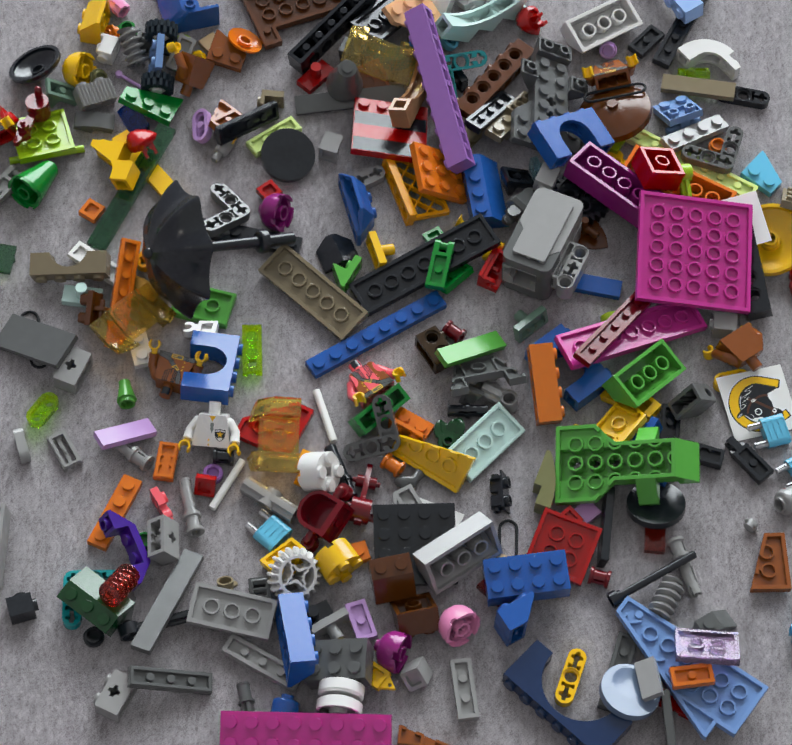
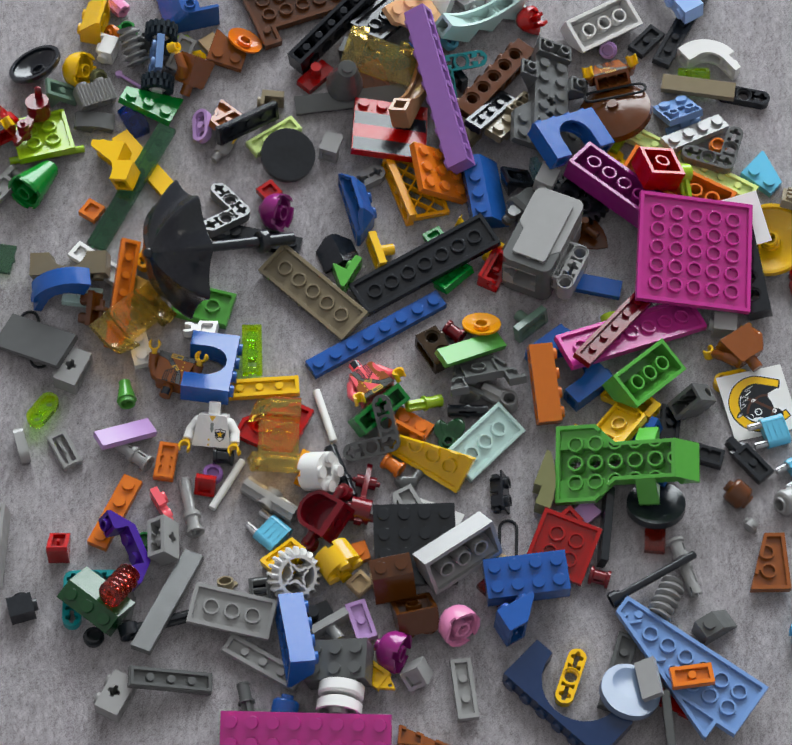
red piece [126,129,158,159] -> none
green plate [425,239,455,291] -> none
clear purple plate [674,628,740,666] -> none
none -> blue arch [31,267,91,311]
none -> red slope [46,533,71,563]
none -> yellow plate [229,375,300,401]
none -> tan tile [345,569,372,598]
none -> lime axle [404,394,444,412]
none -> light orange dish [462,313,501,336]
none -> reddish brown head [723,479,753,509]

